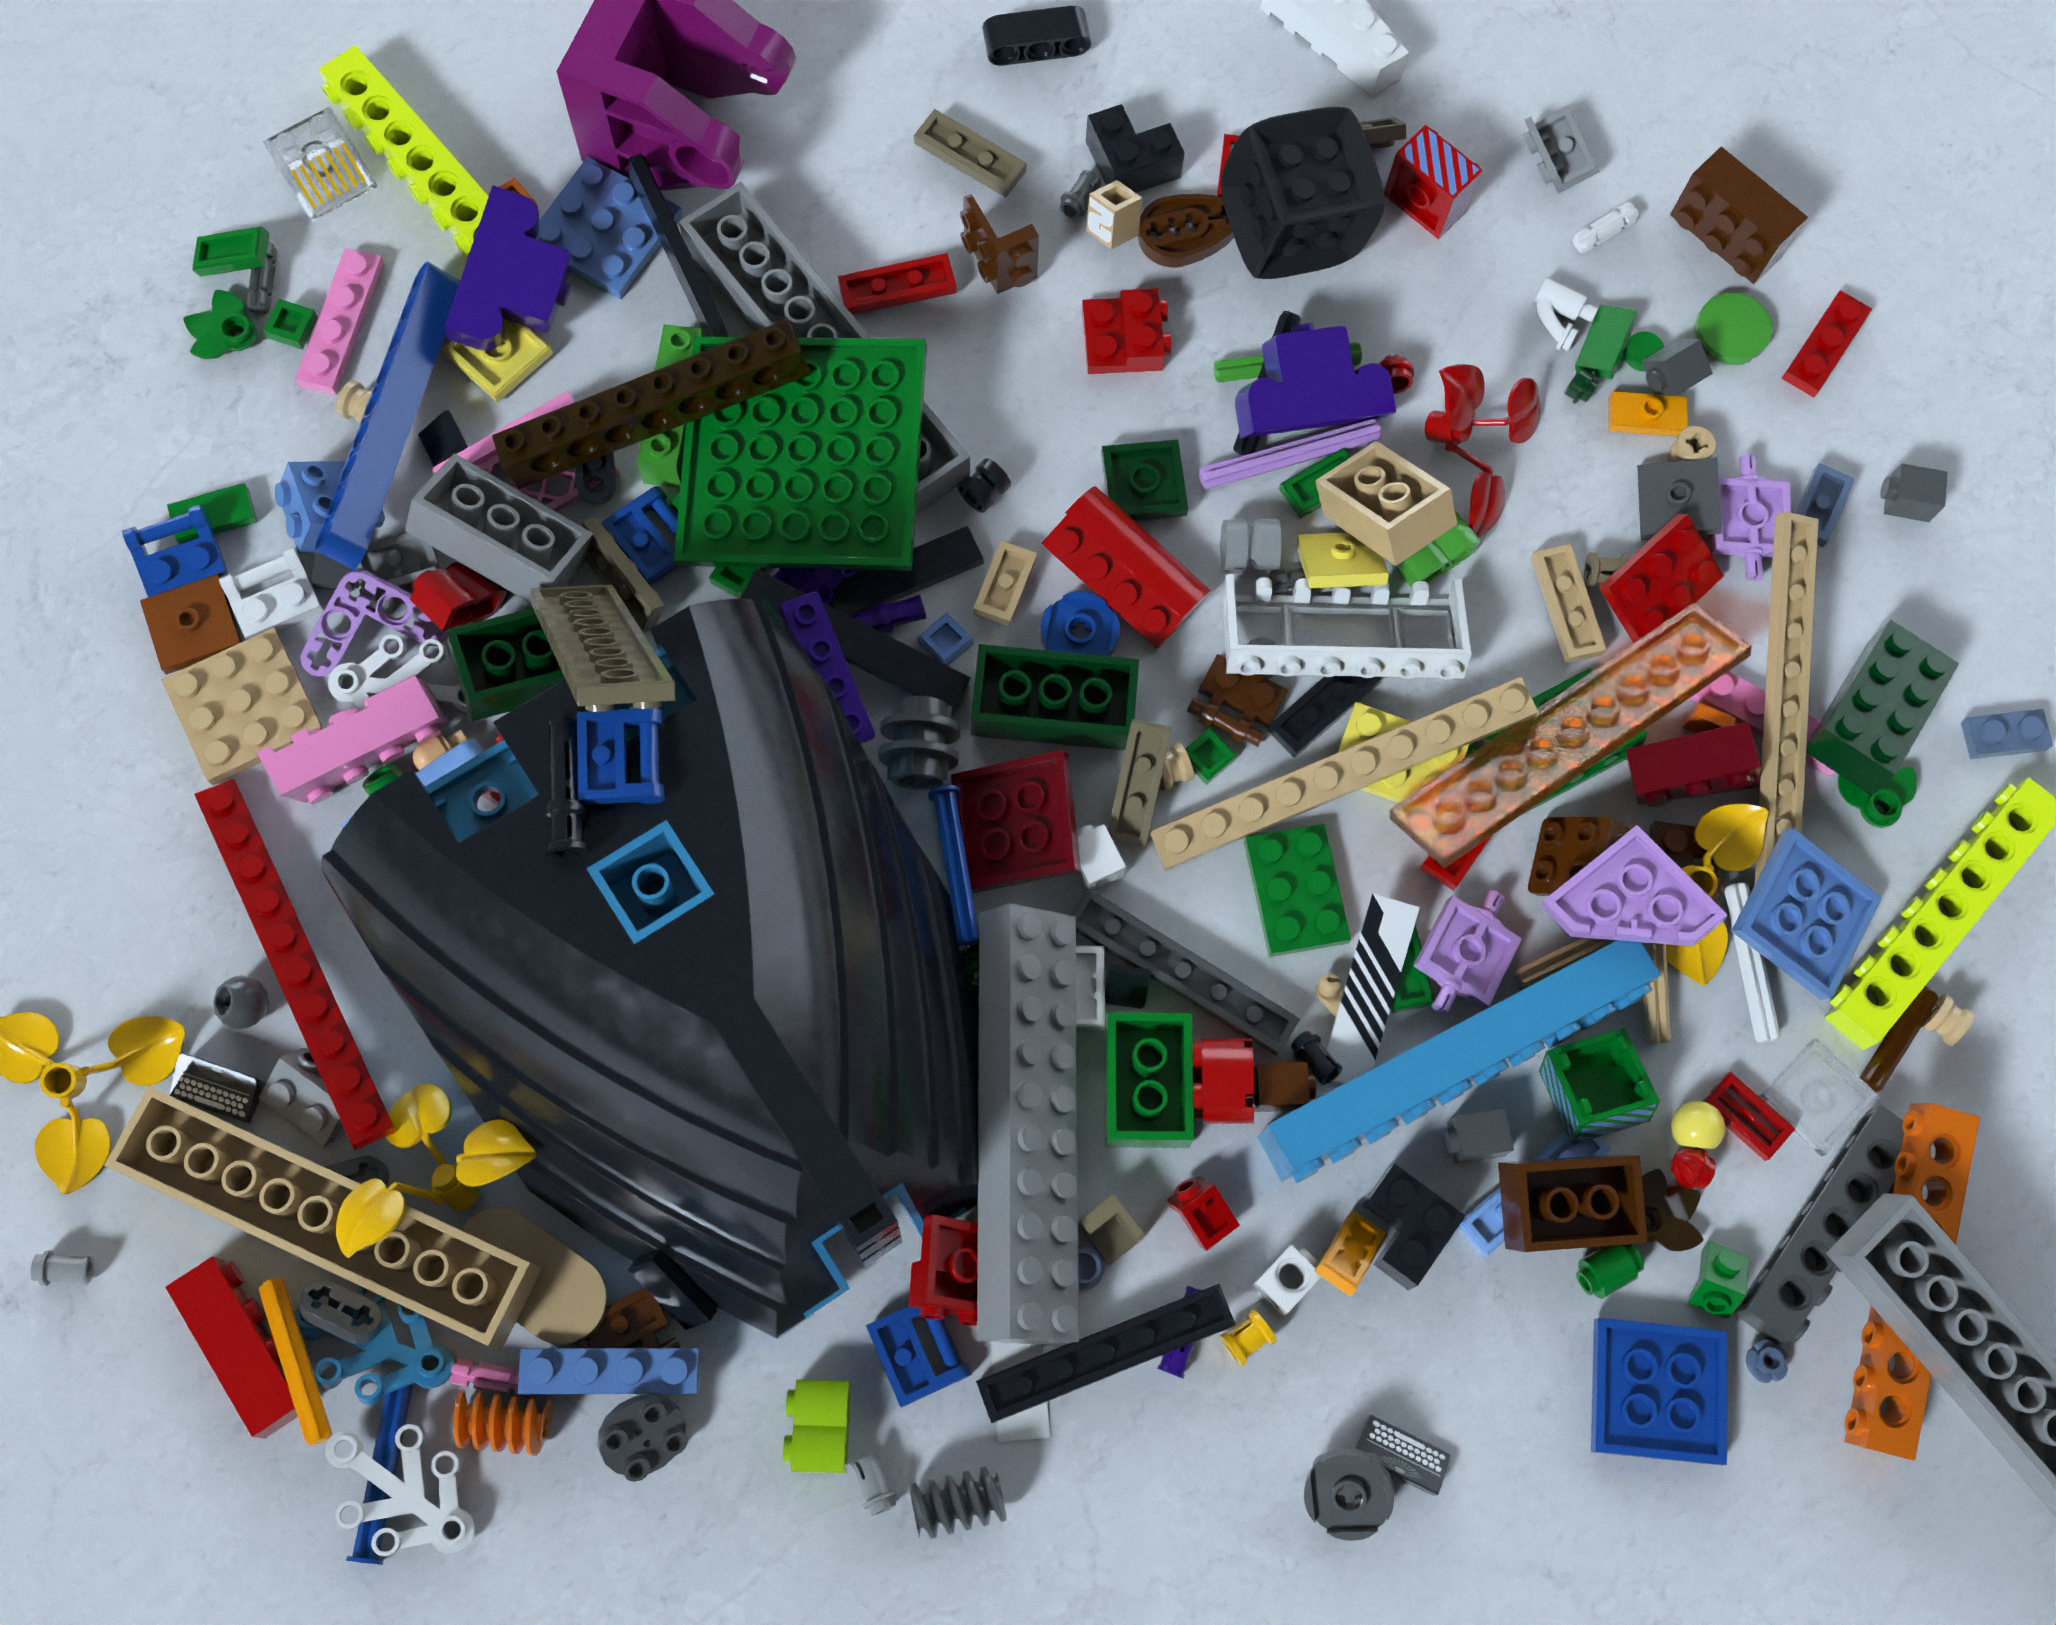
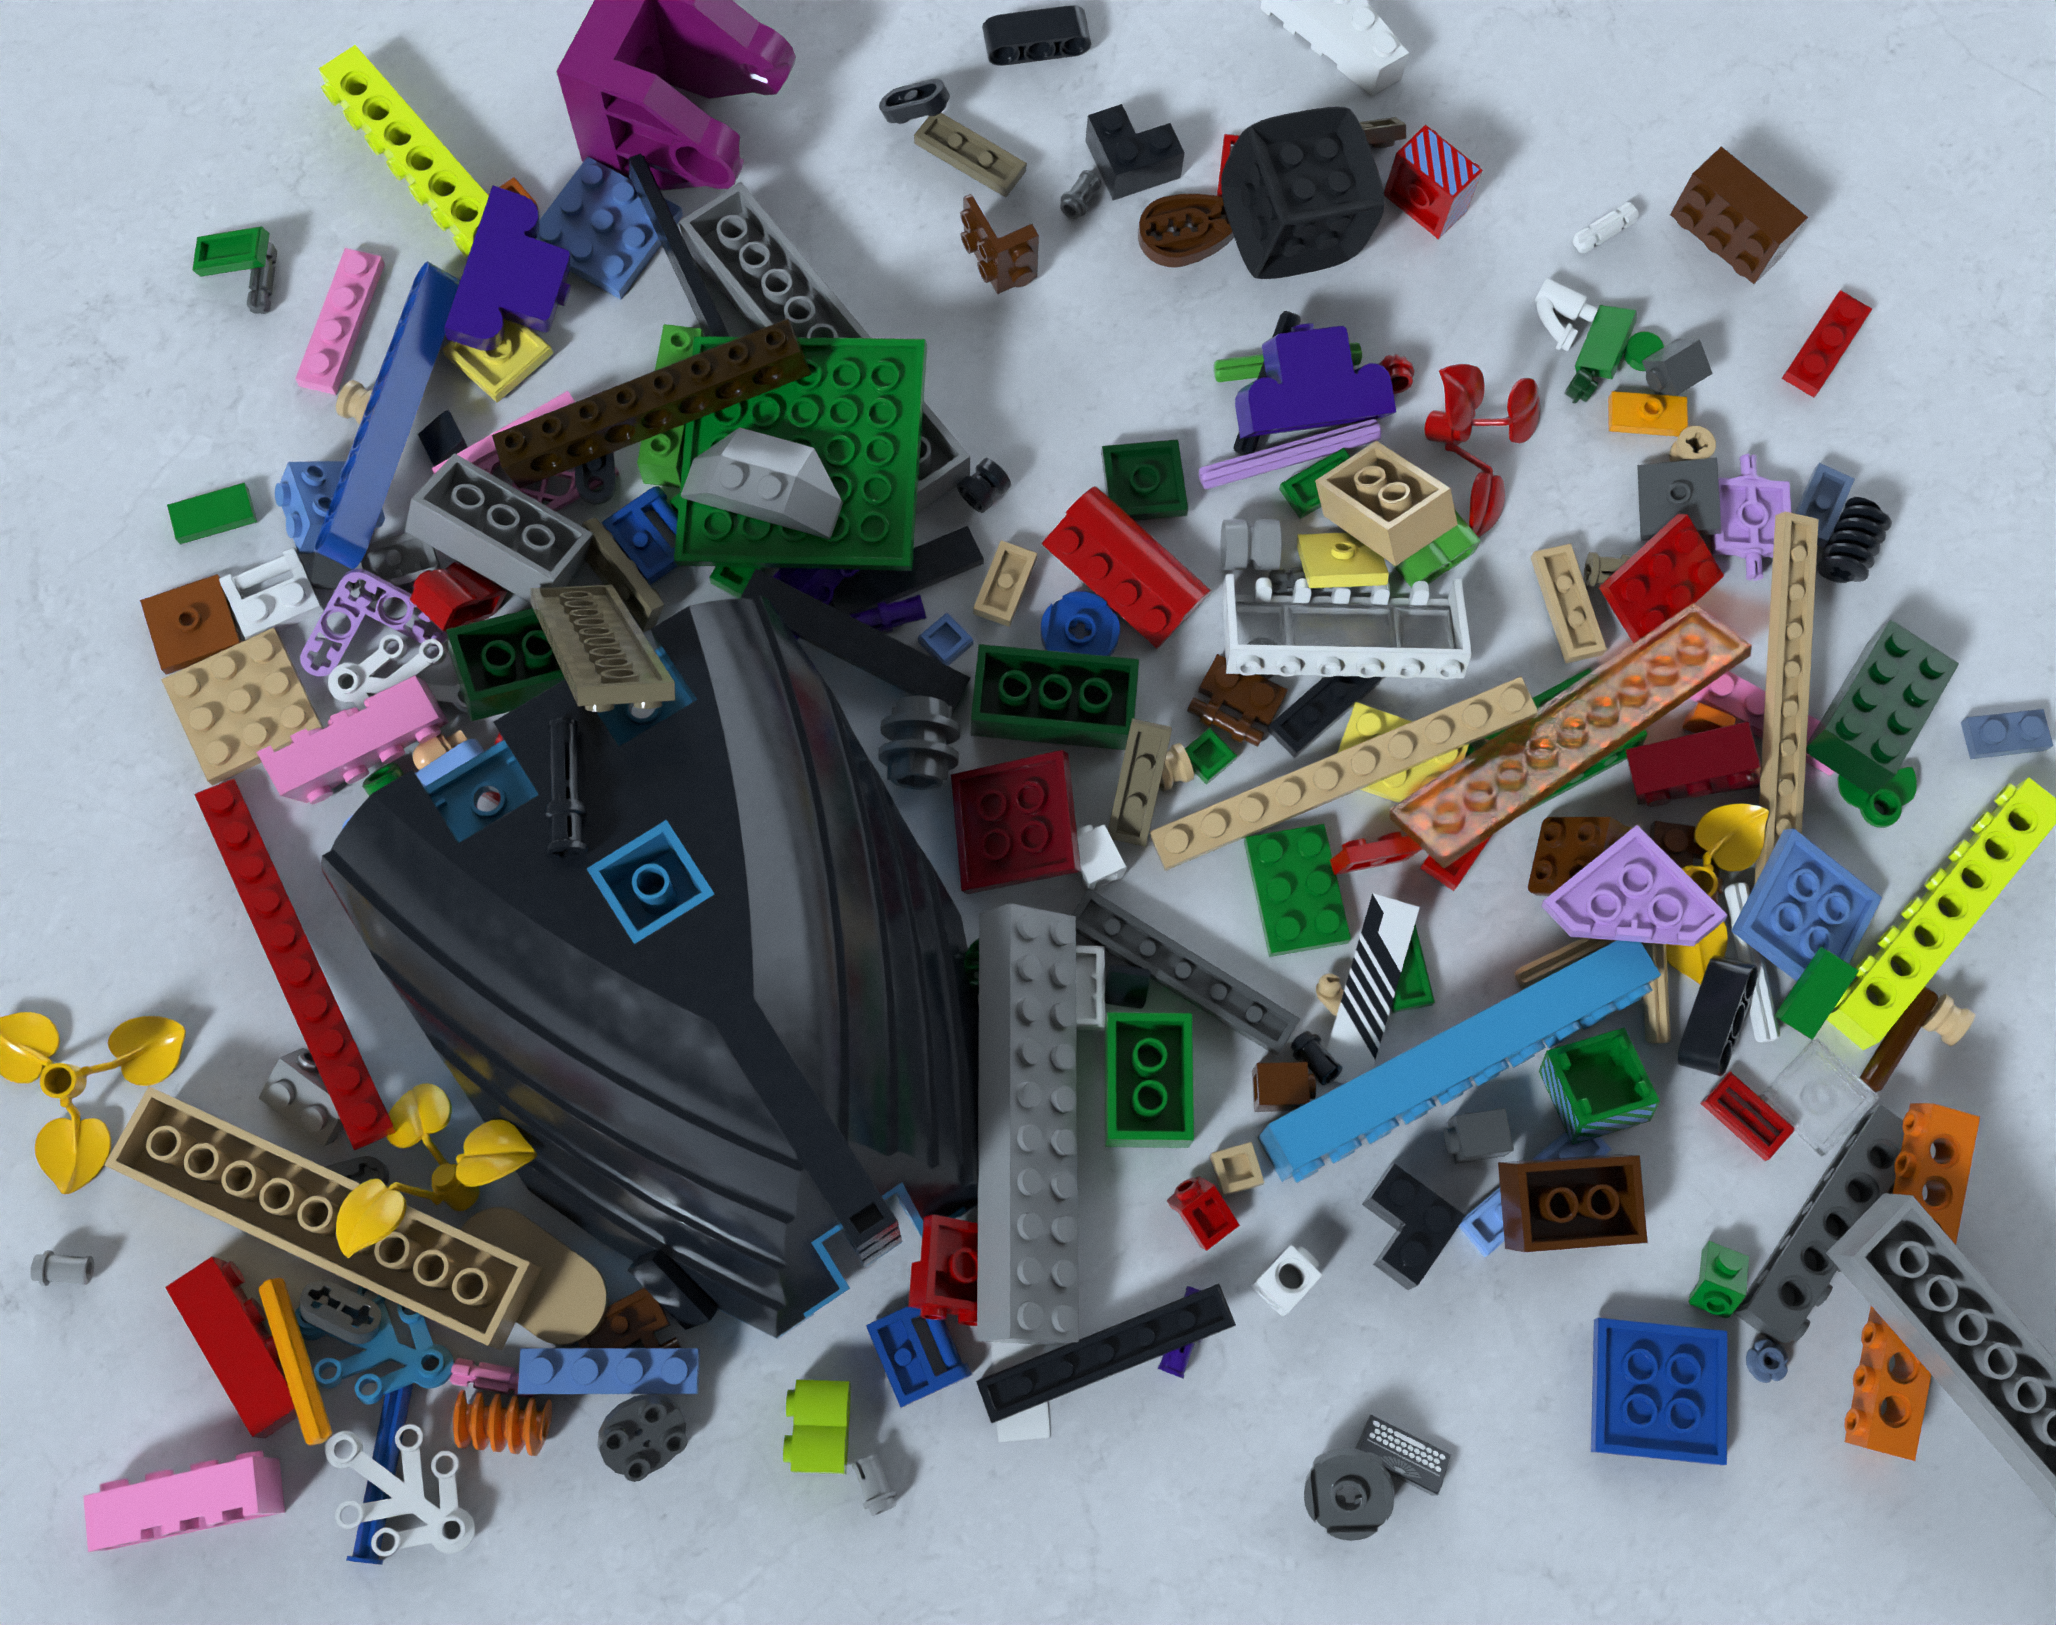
blue plate [122,504,229,597] -> none
slope [169,1052,266,1124] -> none
green plate [183,290,258,360] -> none
dark grey piece [213,975,269,1029] -> none
clear slope [263,106,378,222] -> none
green plate [263,299,318,350] -> none
blue plate [577,708,664,805] -> none
dark purple bracket [781,591,875,744] -> none
red plate [837,253,957,315] -> none
dark grey piece [910,1466,1007,1539] -> none
blue axle [928,785,979,946] -> none
dark tan panel [1078,1194,1145,1265] -> none
sand blue plate [1078,1246,1105,1290] -> none
red plate [1082,288,1171,374] -> none
tan brick [1086,180,1143,249] -> none
red brick [1193,1038,1254,1124] -> none
yellow bush [1219,1309,1277,1367] -> none
light orange plate [1314,1209,1388,1297] -> none
lavender plate [1413,890,1522,1015] -> none
light grey bracket [1523,106,1599,194] -> none
green brick [1576,1244,1644,1299] -> none
dark brown plate [1642,1169,1704,1252] -> none
light yellow piece [1670,1100,1726,1149] -> none
red plate [1670,1147,1716,1189] -> none
bright green tile [1694,293,1772,365] -> none
dark grey brick [1880,463,1948,522] -> none
none -> bright pink wedge [83,1450,285,1552]
none -> light grey wedge [681,427,843,540]
none -> black plate [879,79,950,124]
none -> tan plate [1210,1142,1265,1196]
none -> red plate [1330,832,1423,875]
none -> black beam [1678,955,1758,1076]
none -> green tile [1774,947,1859,1040]
none -> black piece [1817,497,1892,583]

